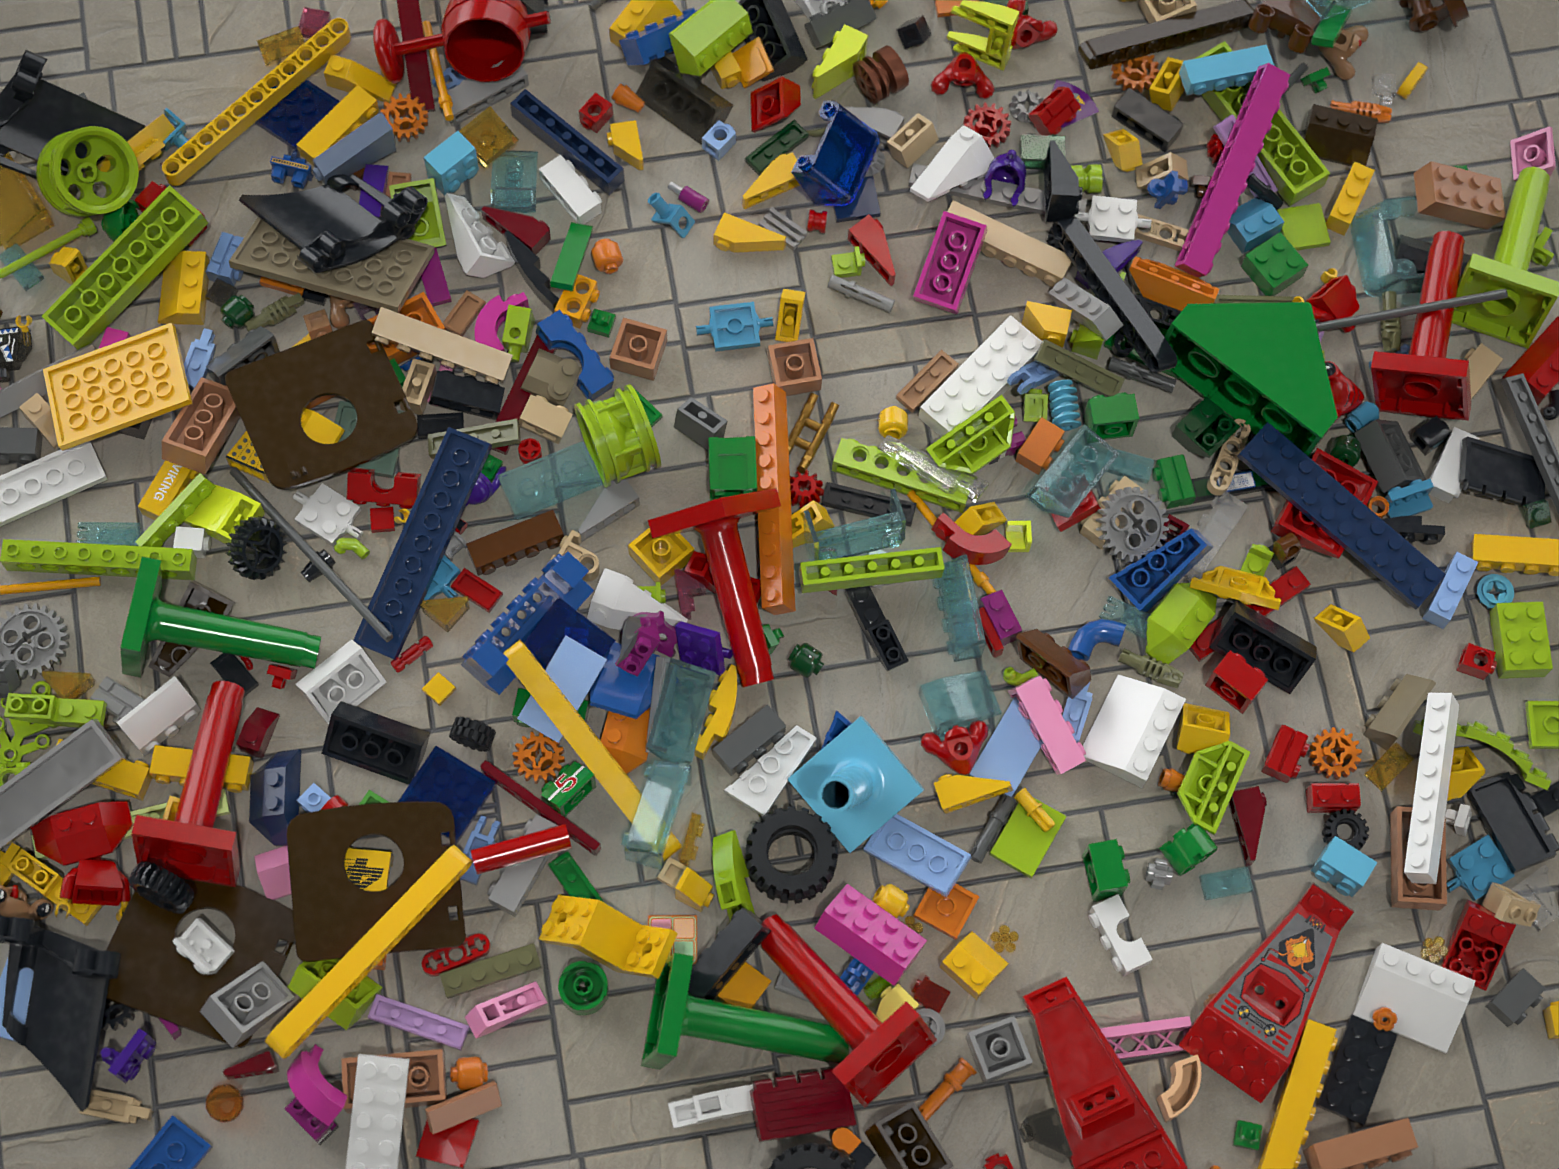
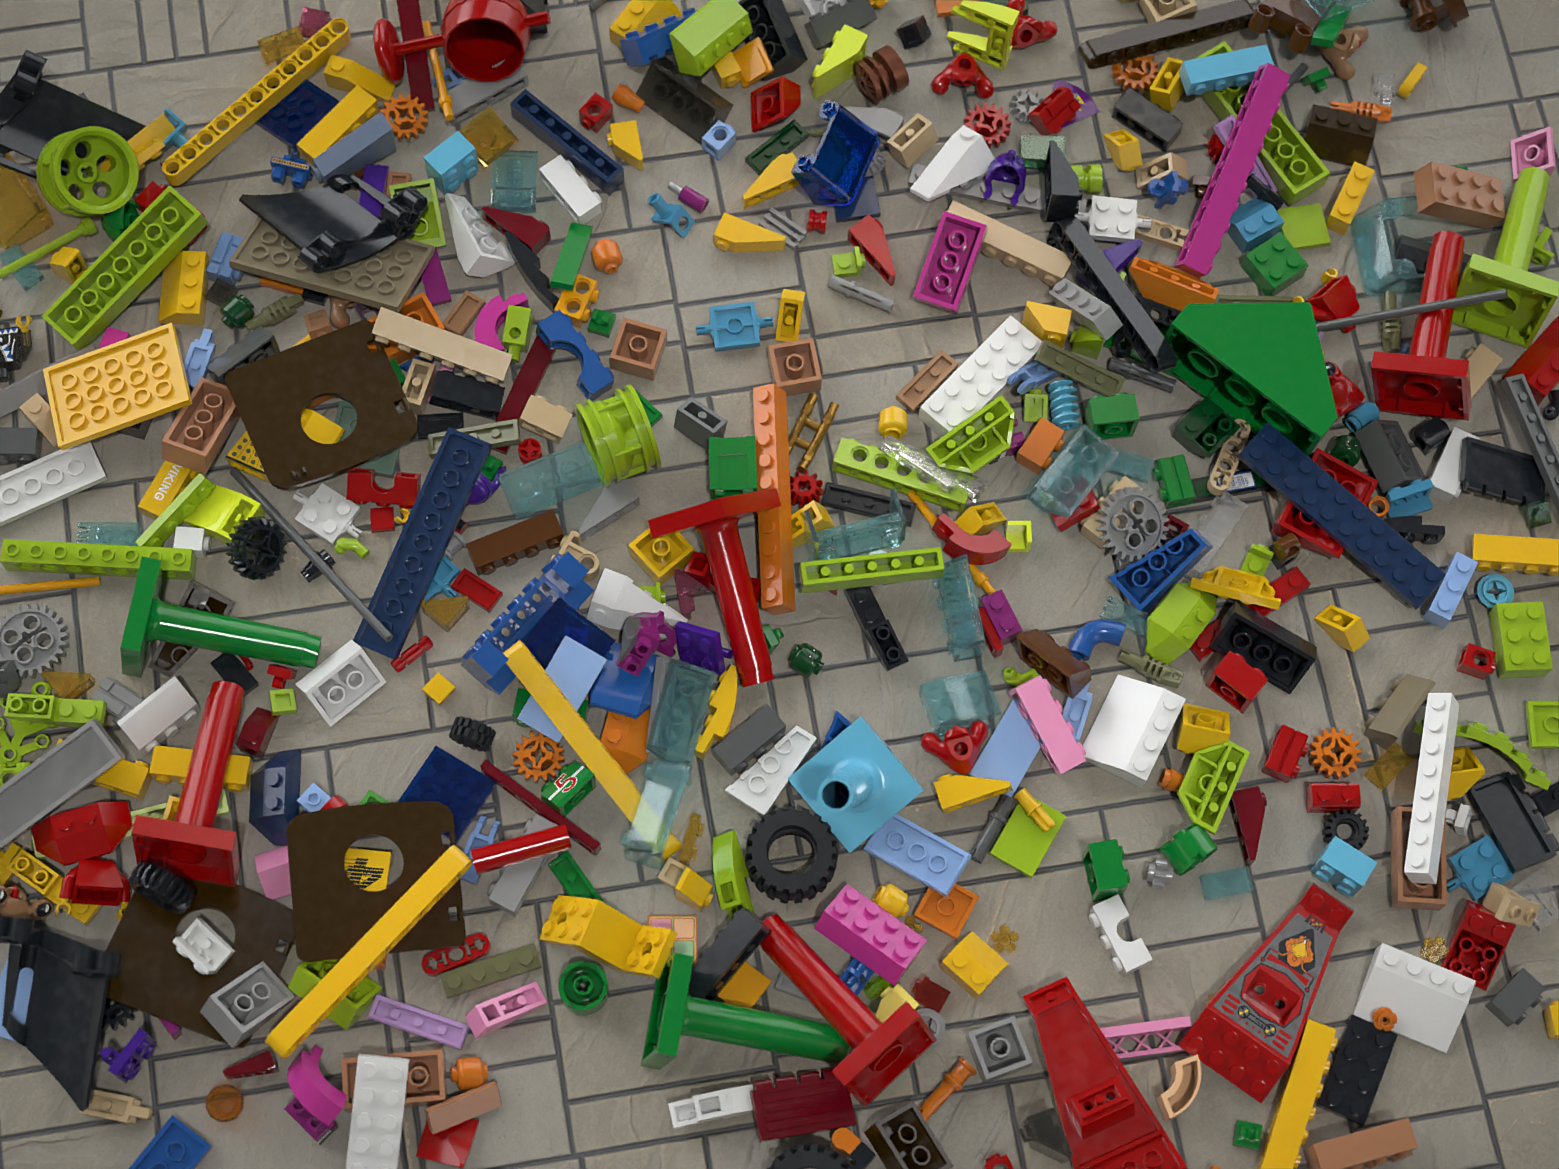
black slope [321,701,431,786] -> none
dark tan slope [520,348,581,406] -> none
none -> lime plate [269,688,297,716]

